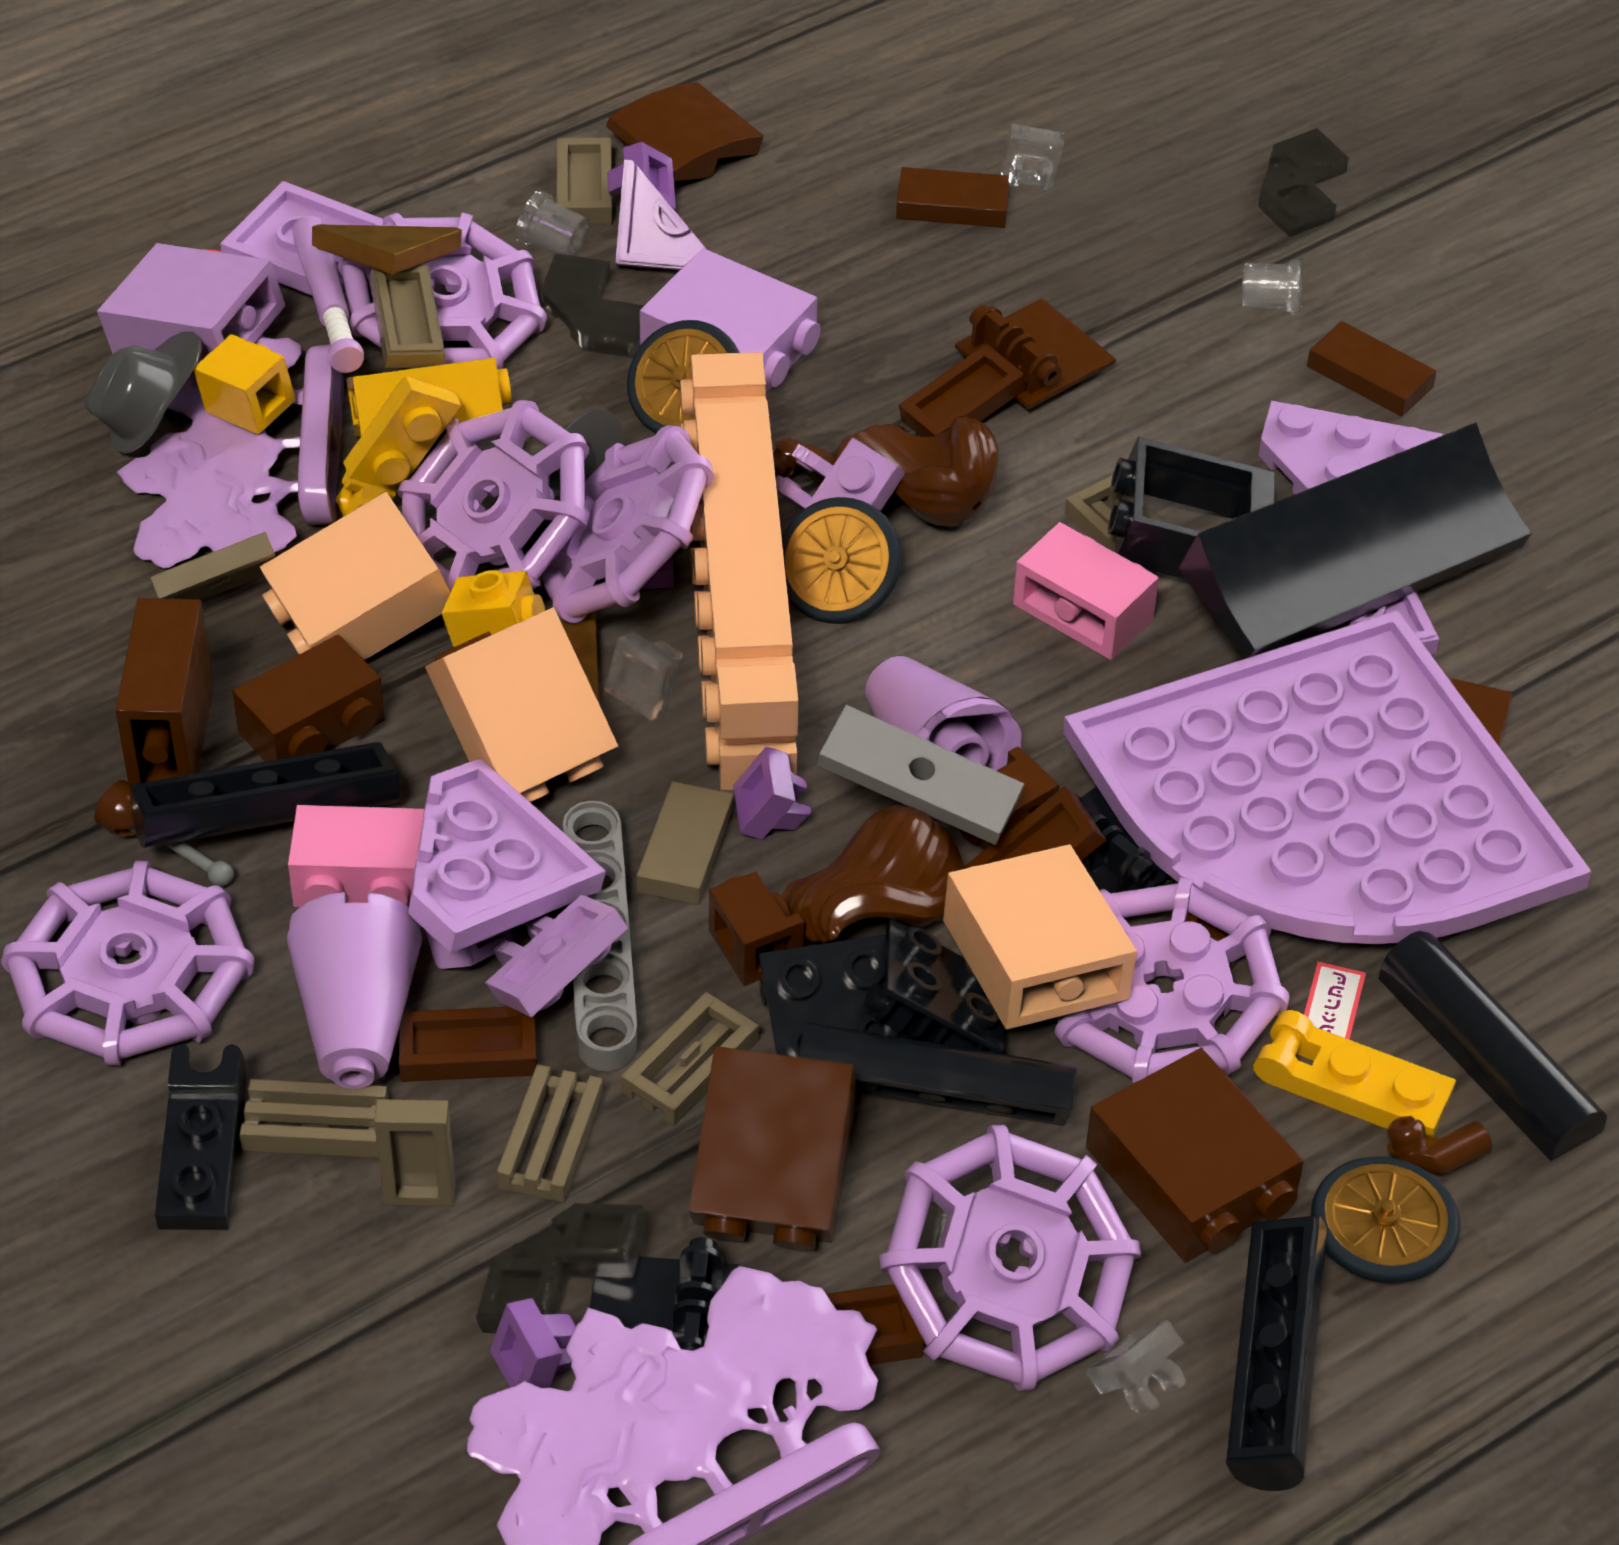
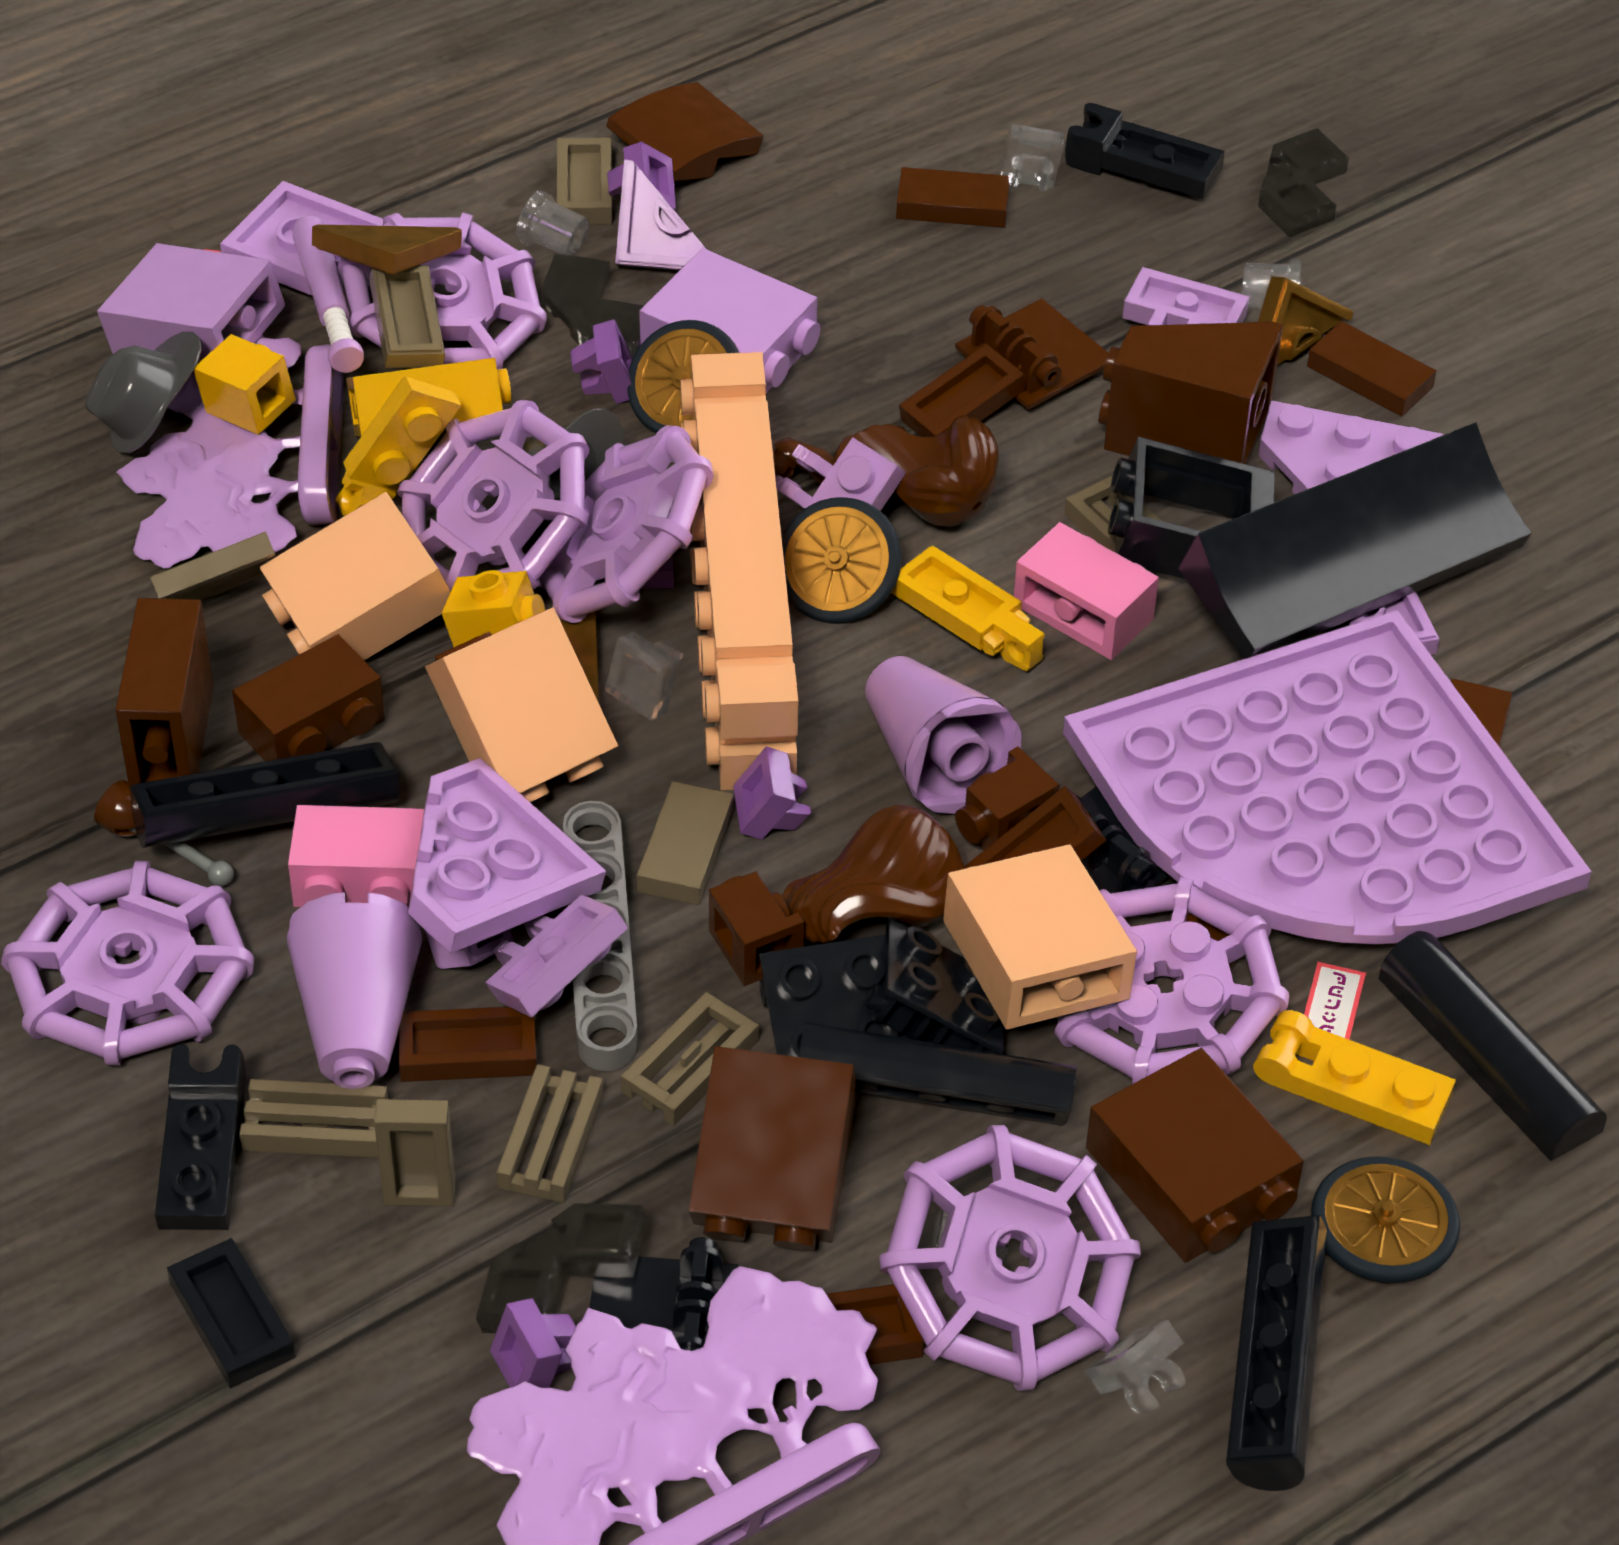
light grey tile [817,705,1024,845] -> none
reddish brown arm [1387,1116,1492,1175] -> none
none -> black tile [167,1238,296,1389]
none -> medium lavender tile [570,319,633,404]
none -> yellow hinge [891,546,1045,672]
none -> black plate [1065,103,1225,199]
none -> reddish brown slope [1098,322,1283,465]
none -> lavender hinge [1122,267,1250,325]
none -> pearl gold tile [1258,276,1354,365]

